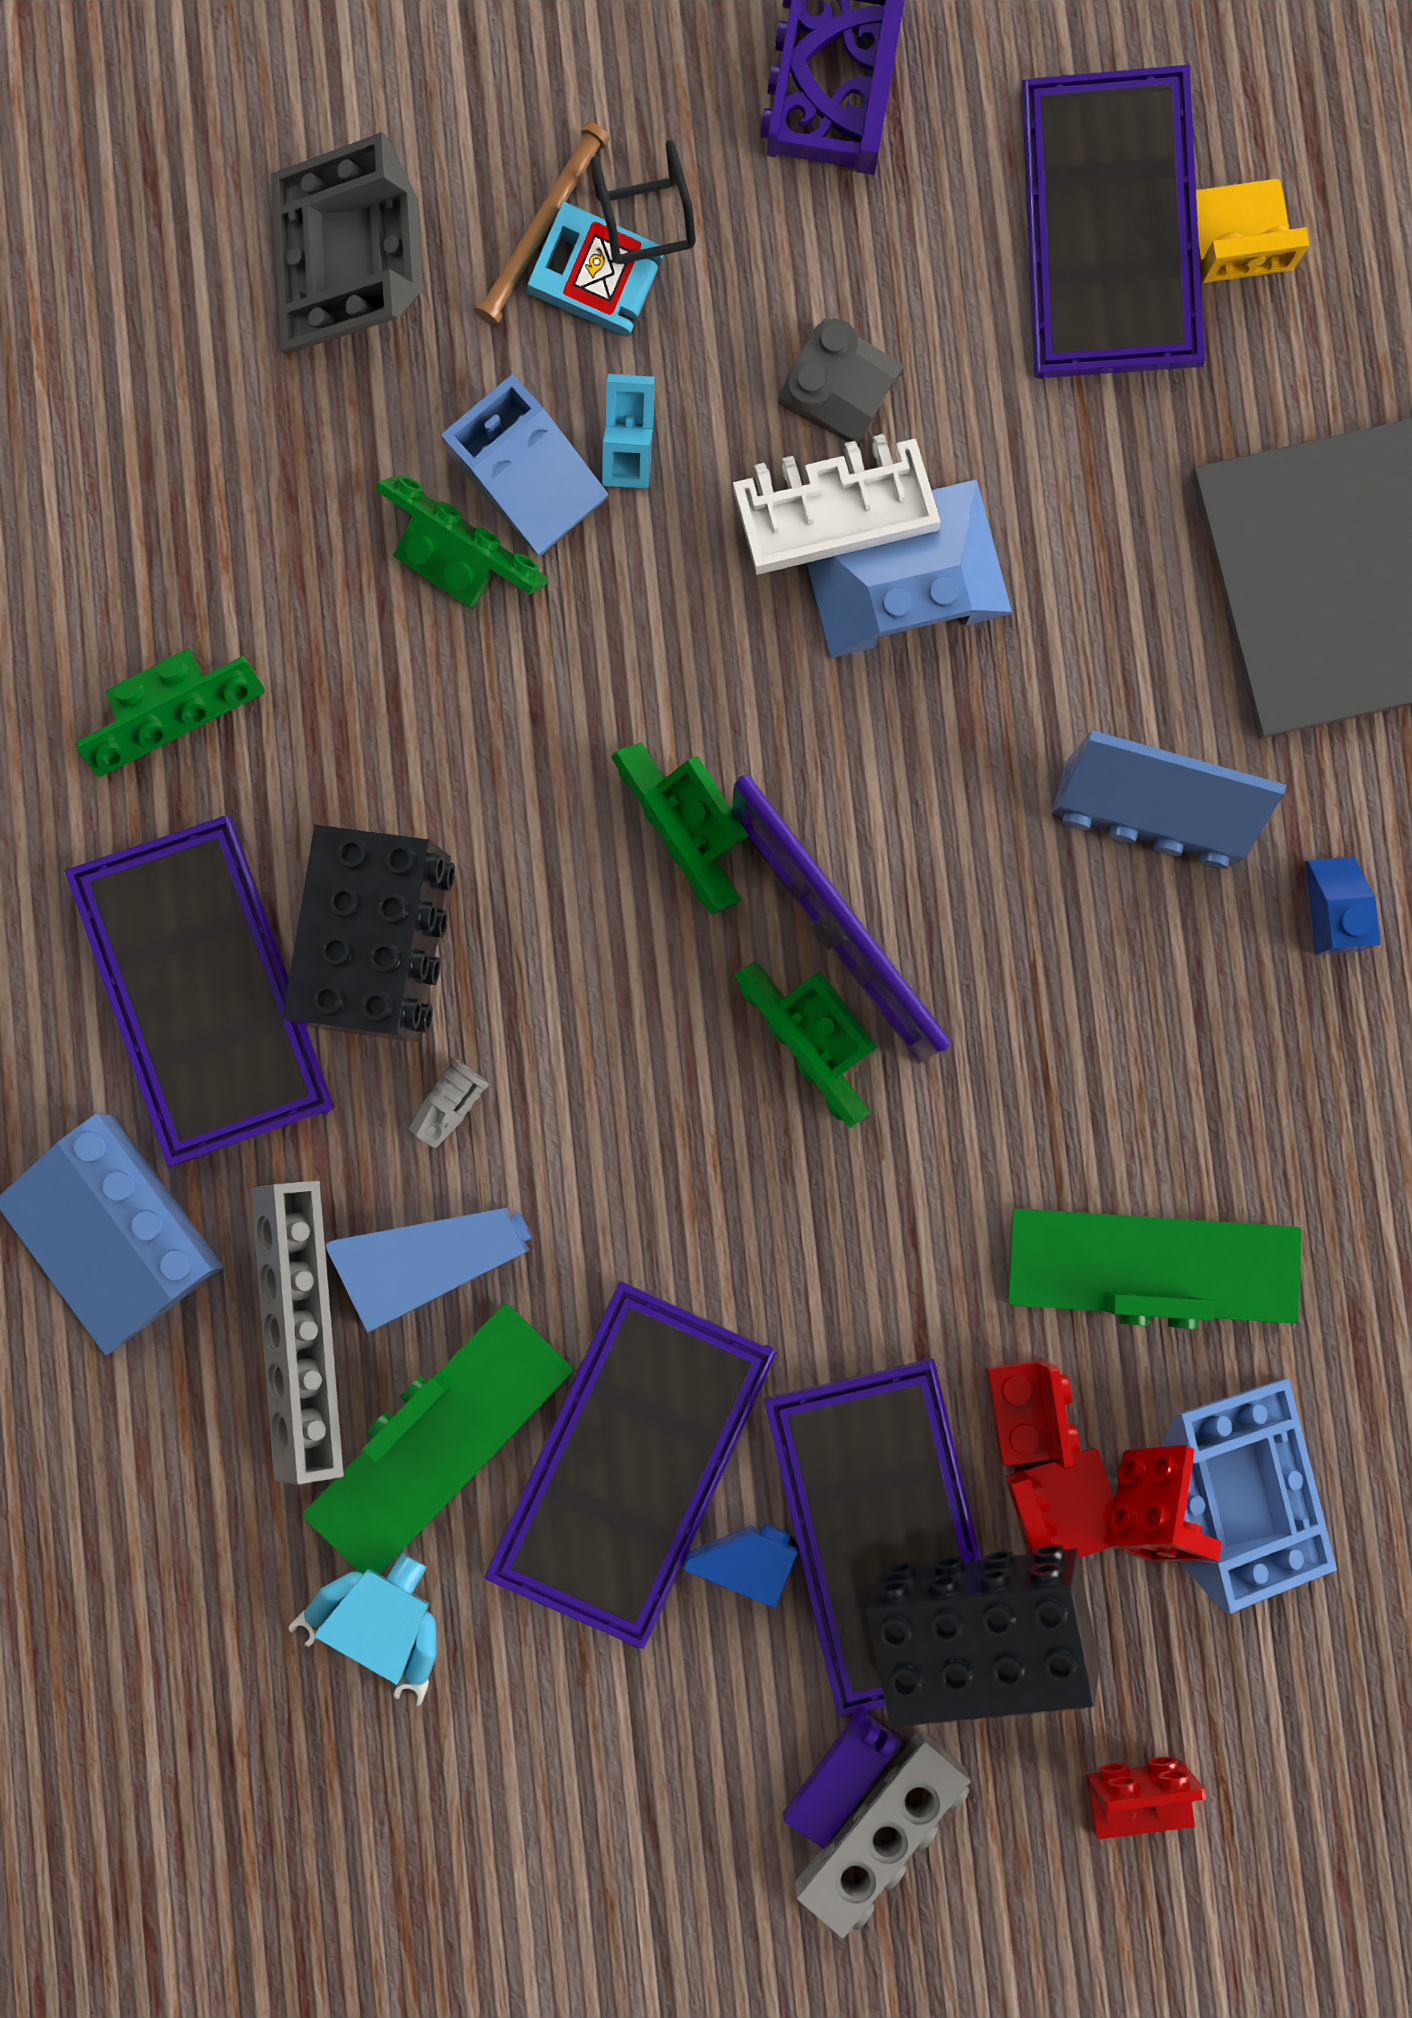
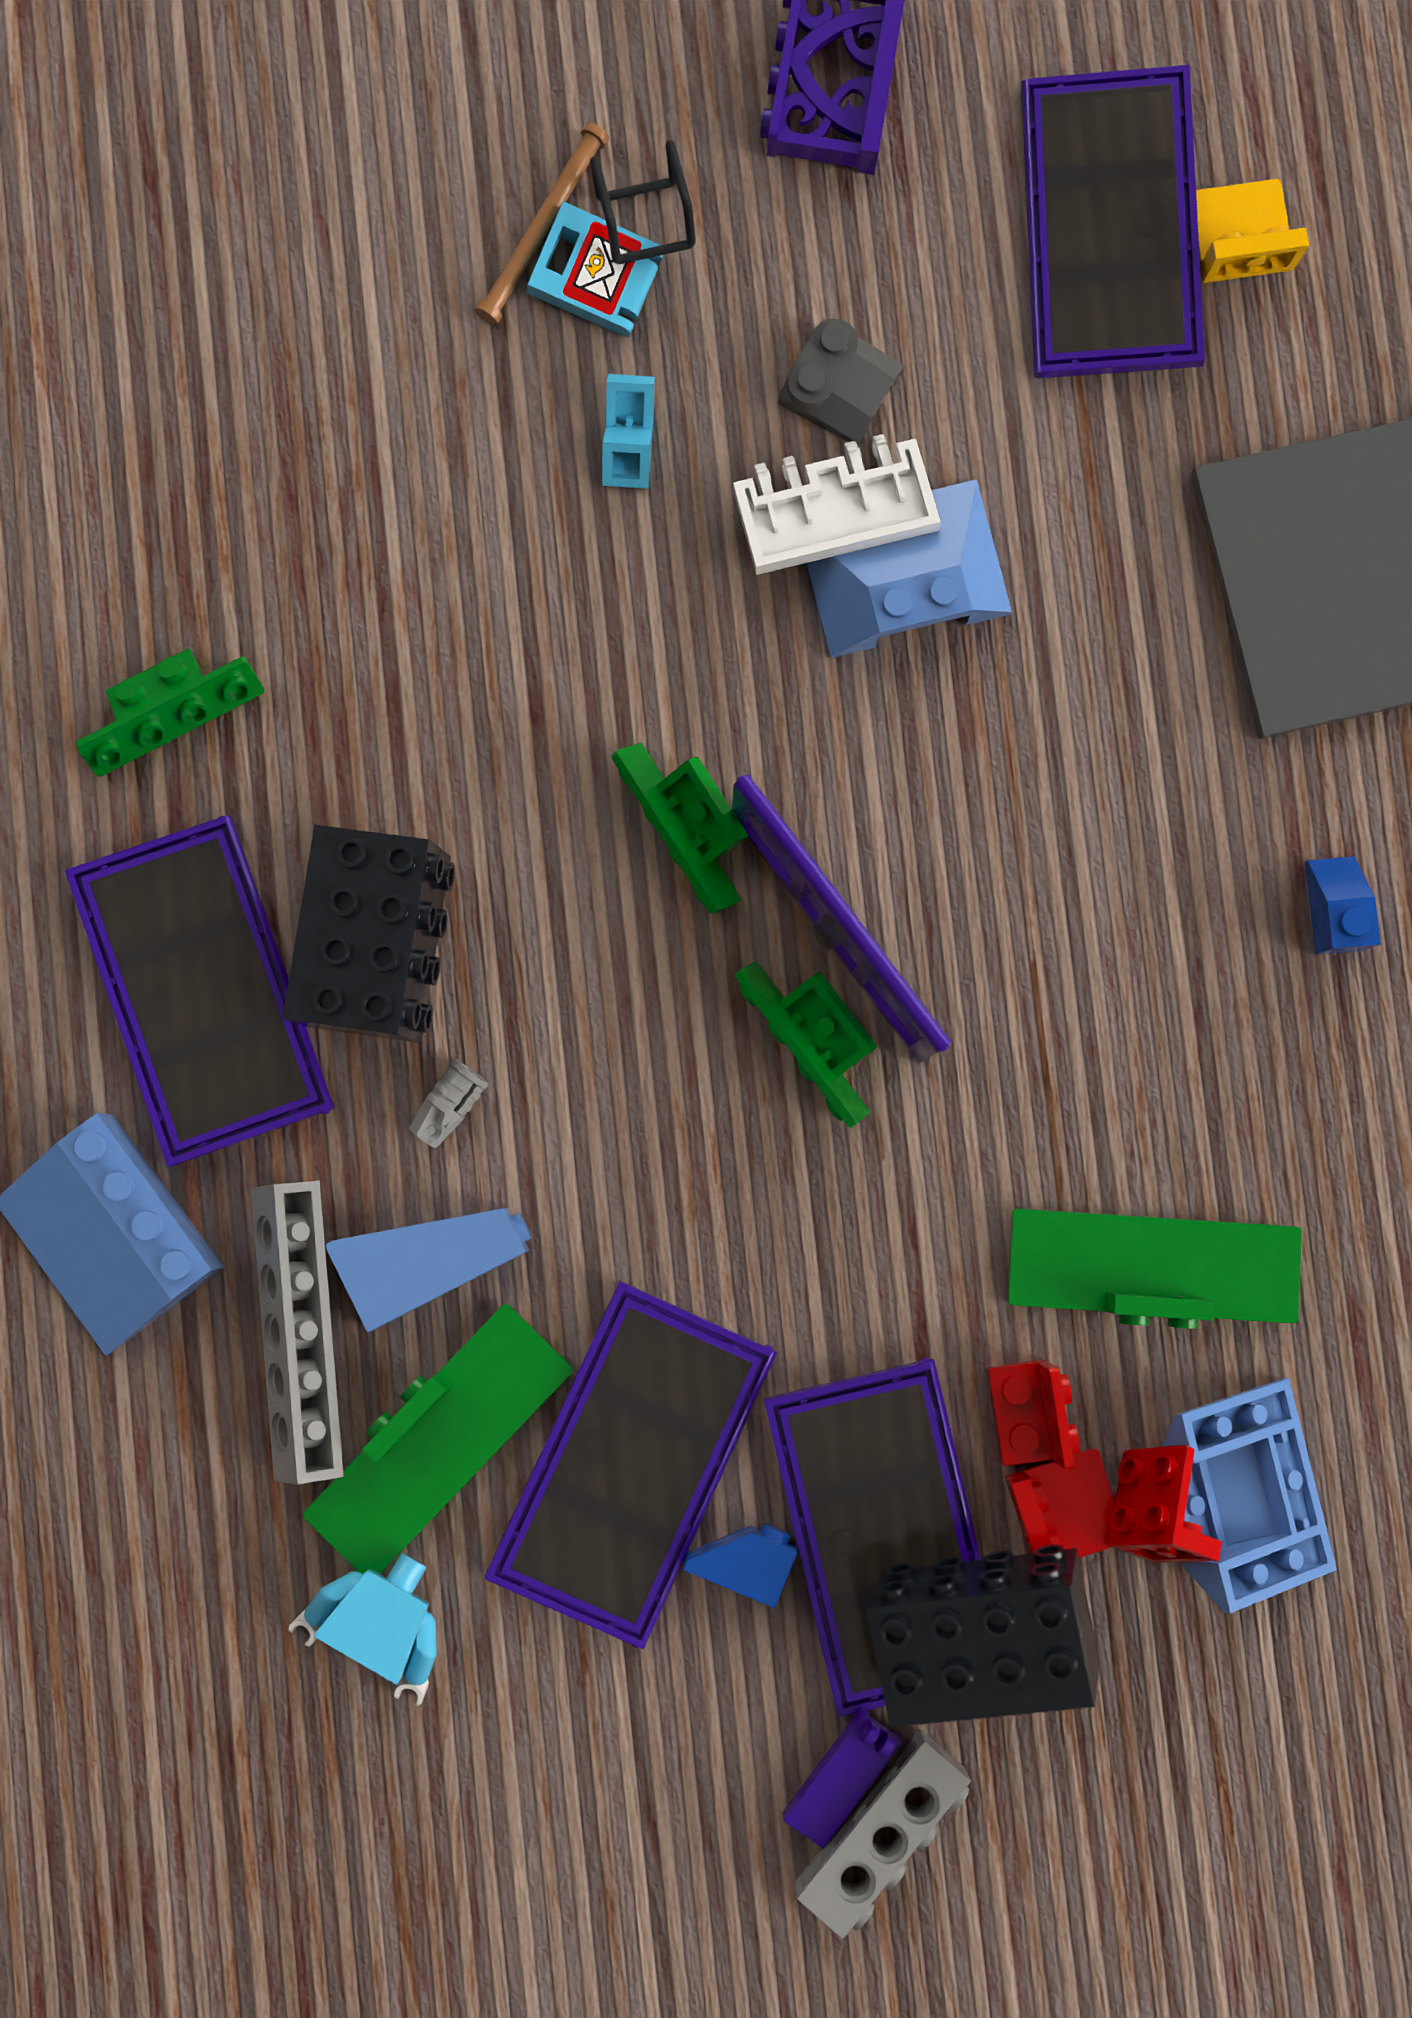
dark grey slope [271,132,424,354] -> none
green bracket [374,475,548,608] -> none
medium blue slope [441,373,609,557] -> none
medium blue slope [1052,730,1286,869] -> none
red bracket [1086,1757,1206,1840] -> none

